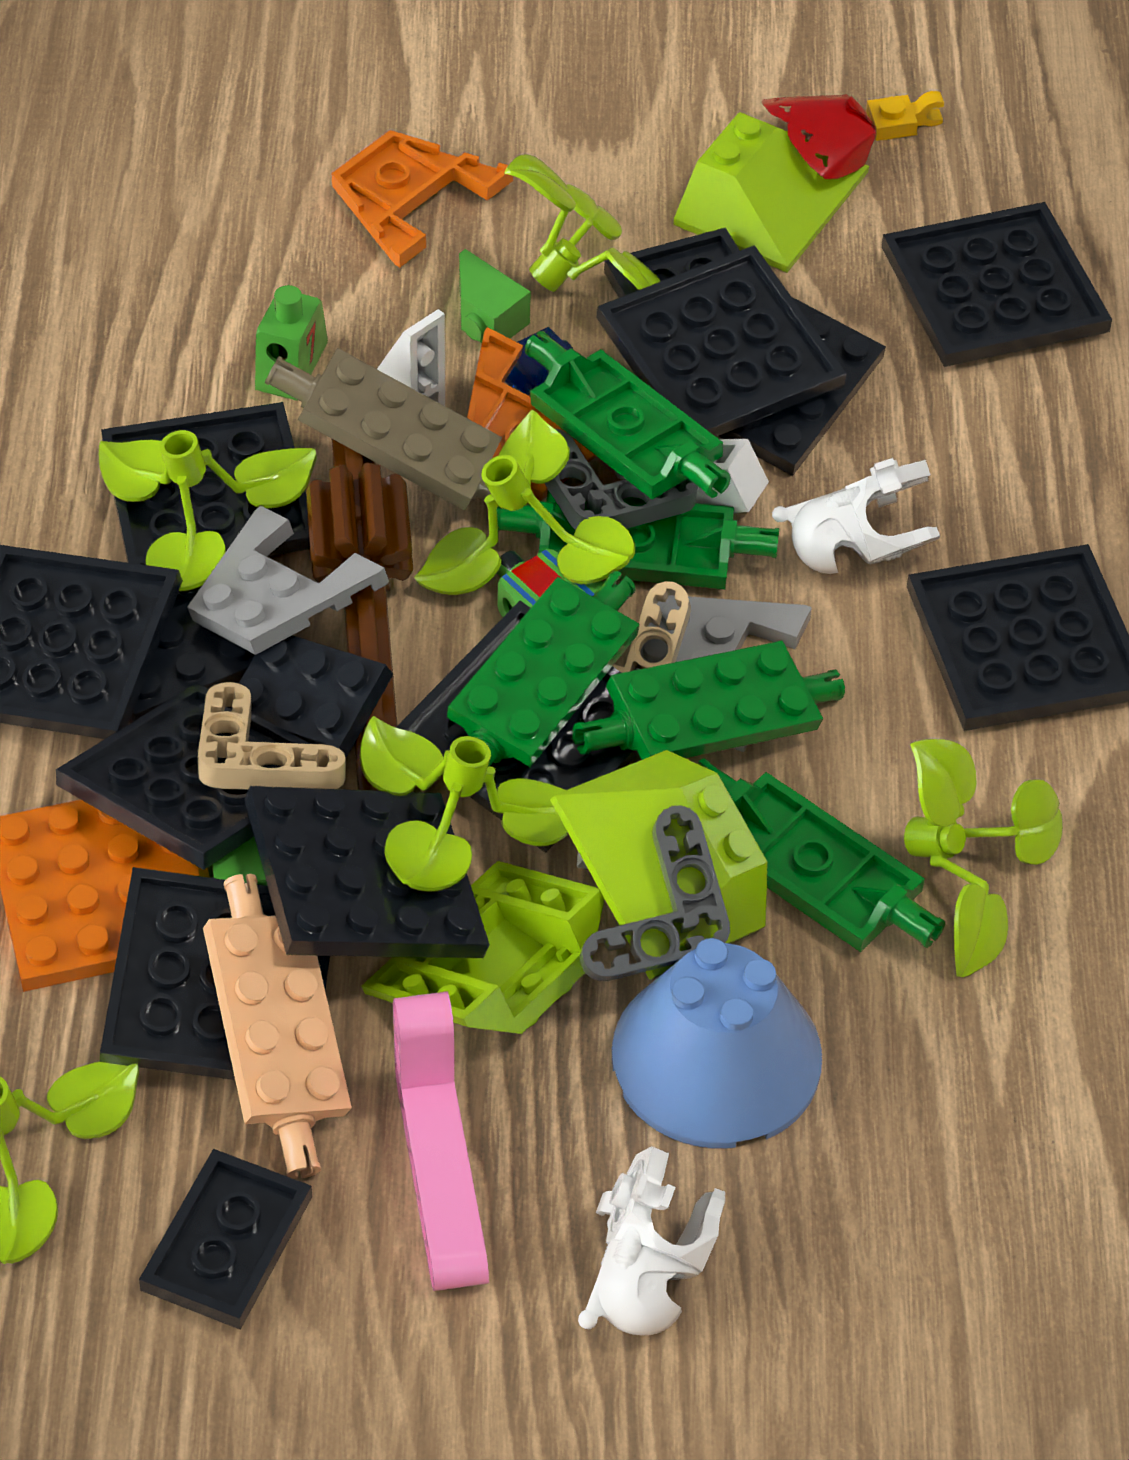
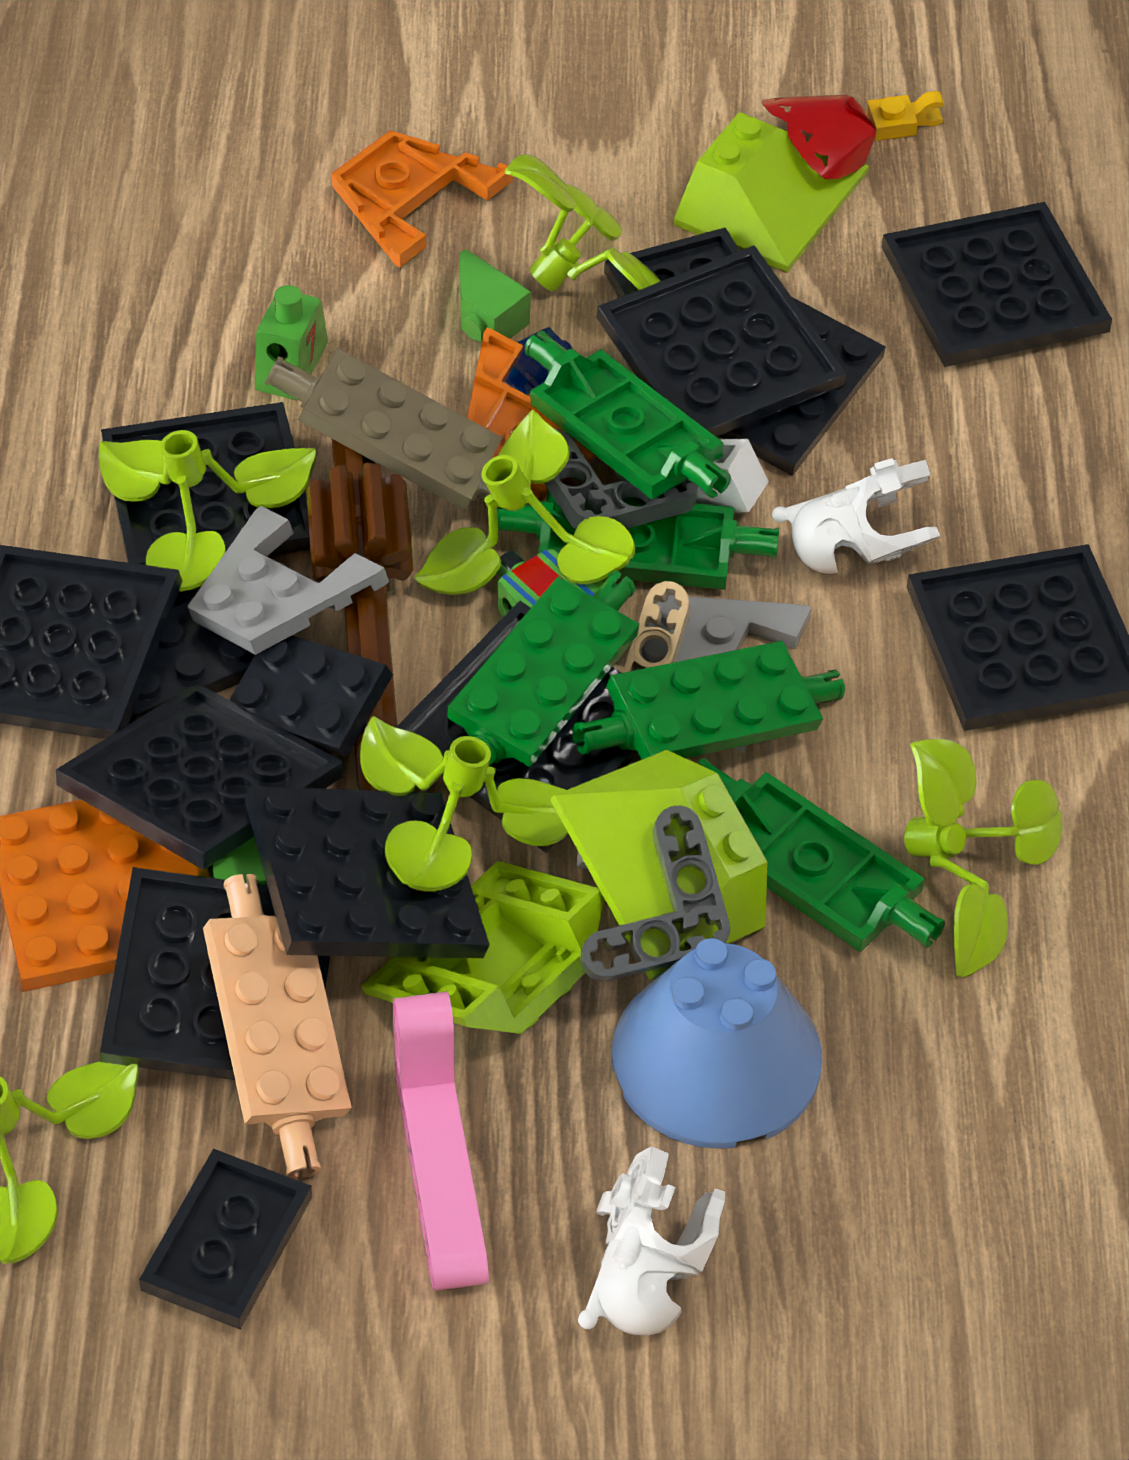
tan beam [198,682,346,789] -> none
white slope [377,309,445,406] -> none

